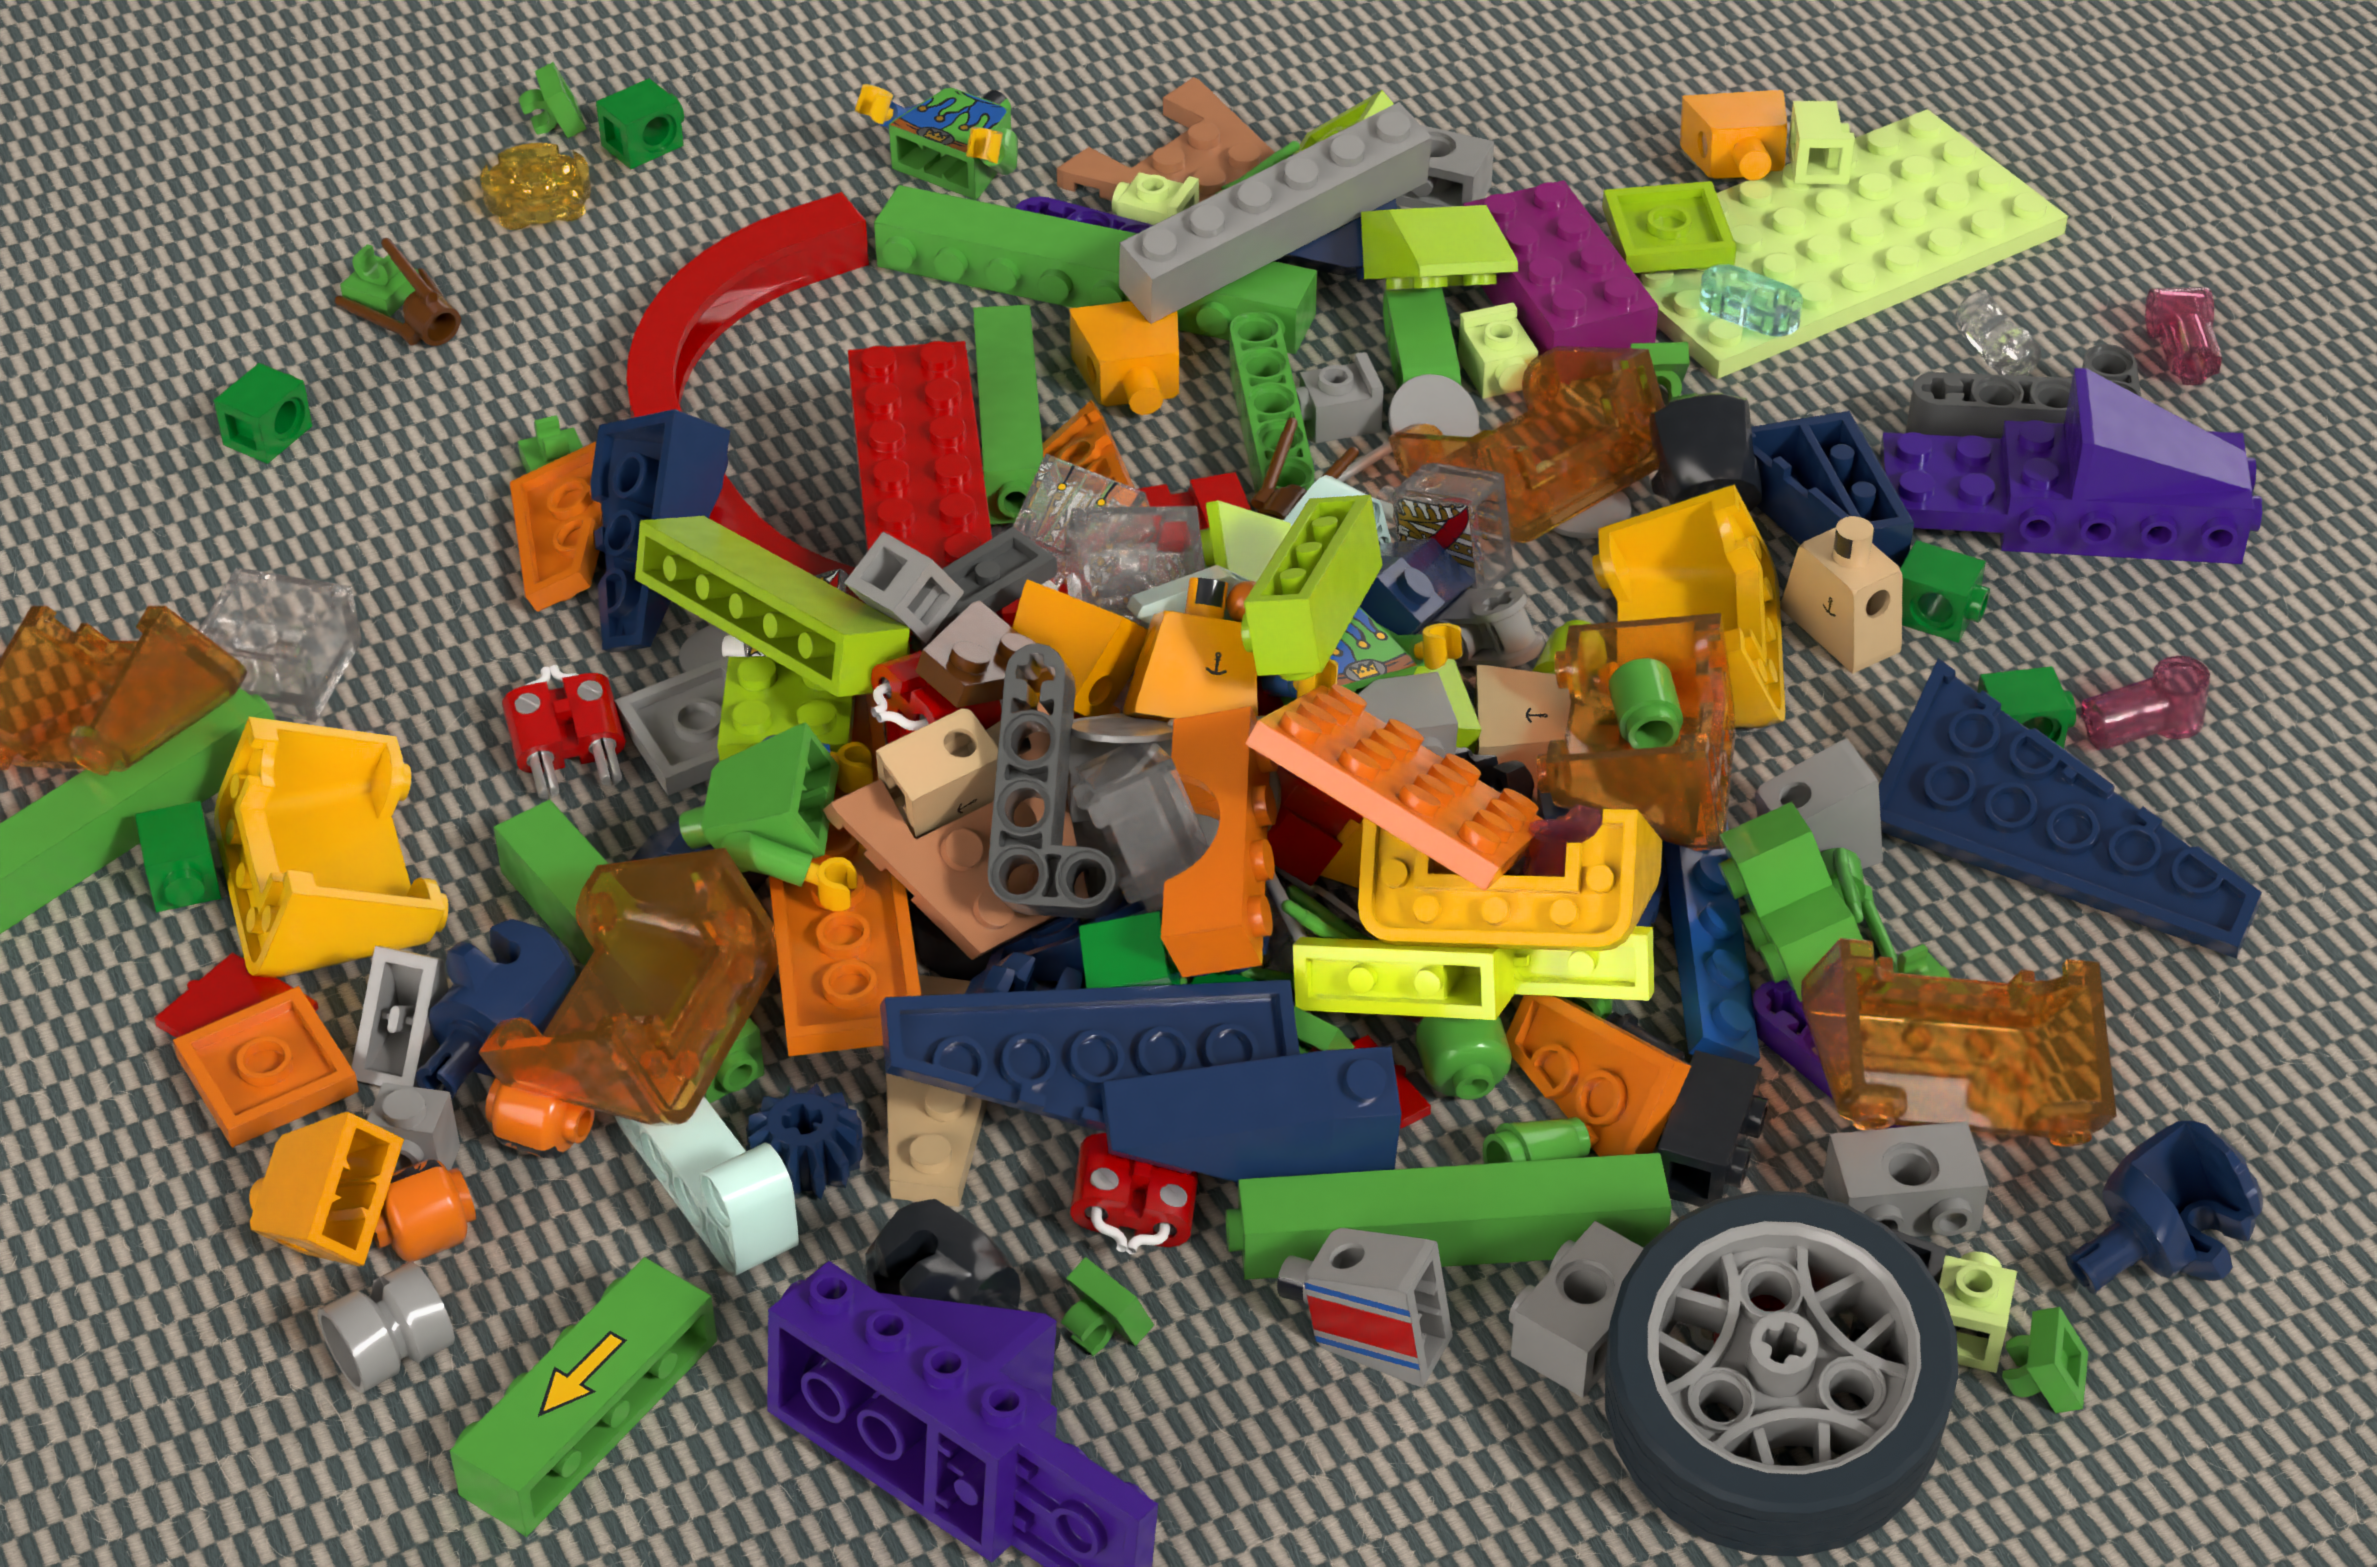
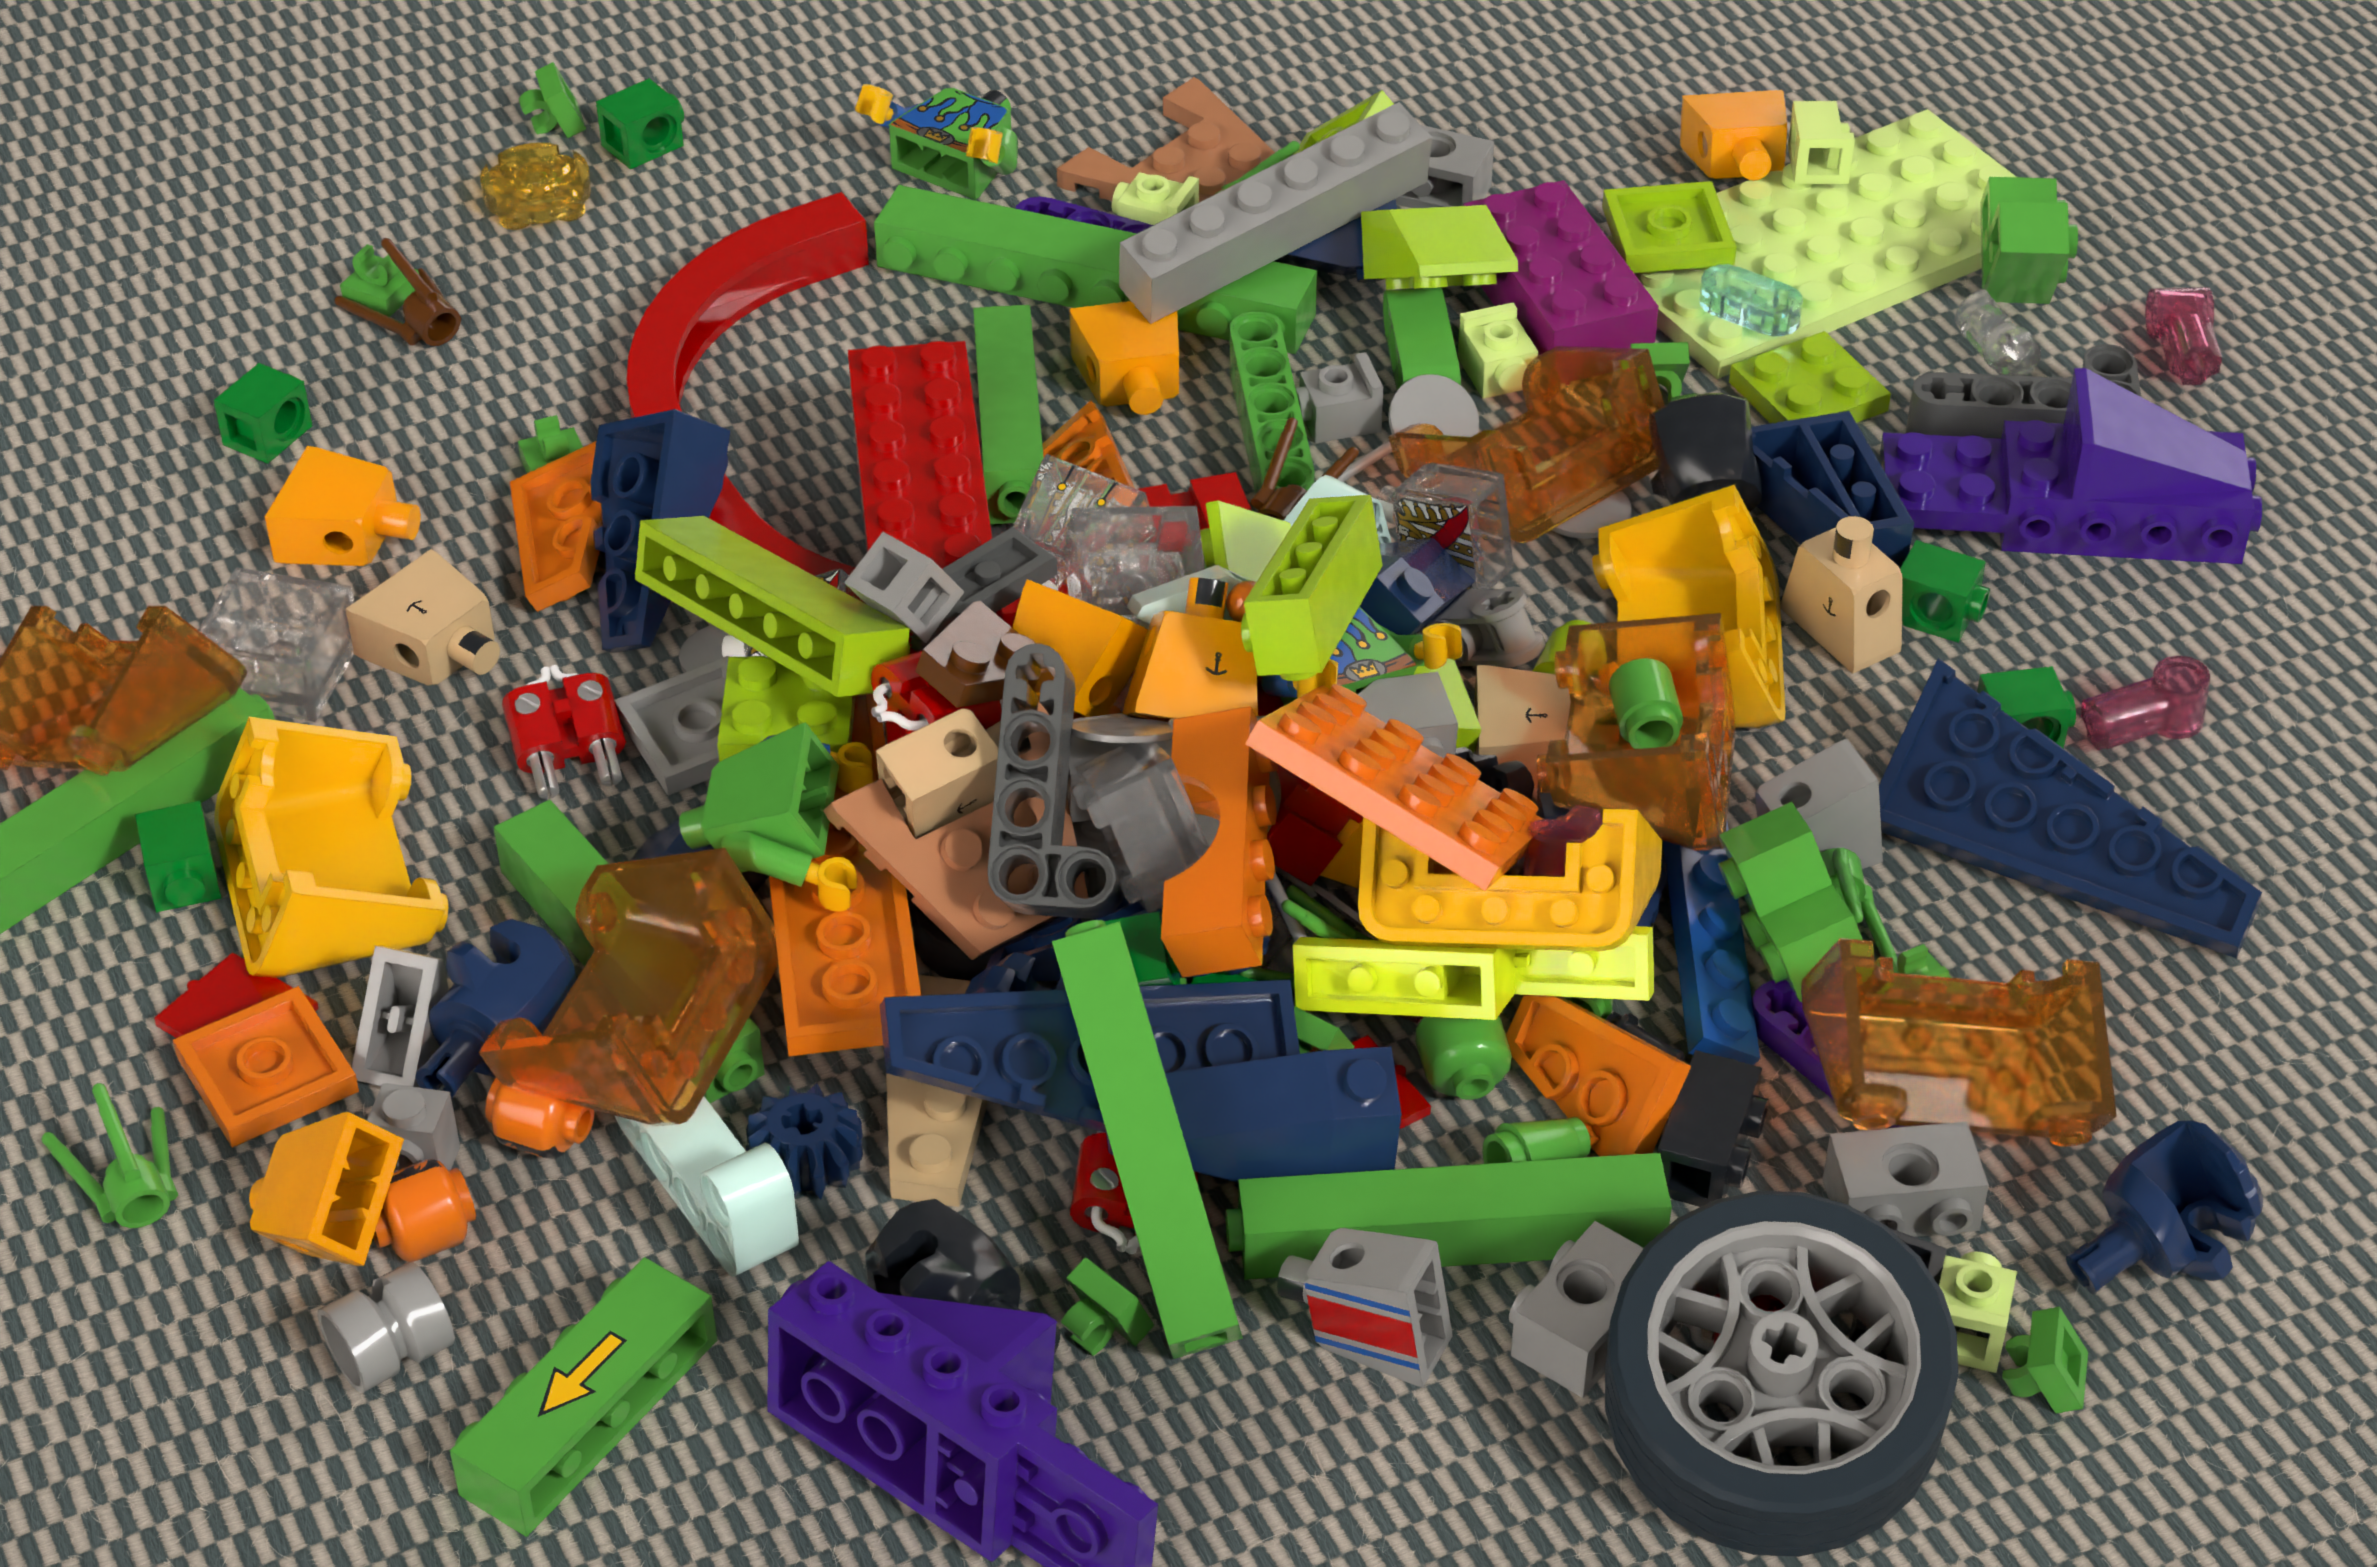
none -> bright green plant [41,1083,178,1228]
none -> light orange torso [265,446,421,566]
none -> tan torso [345,549,500,686]
none -> bright green brick [1052,920,1243,1359]
none -> lime plate [1729,331,1891,423]
none -> bright green brick [1980,177,2078,304]

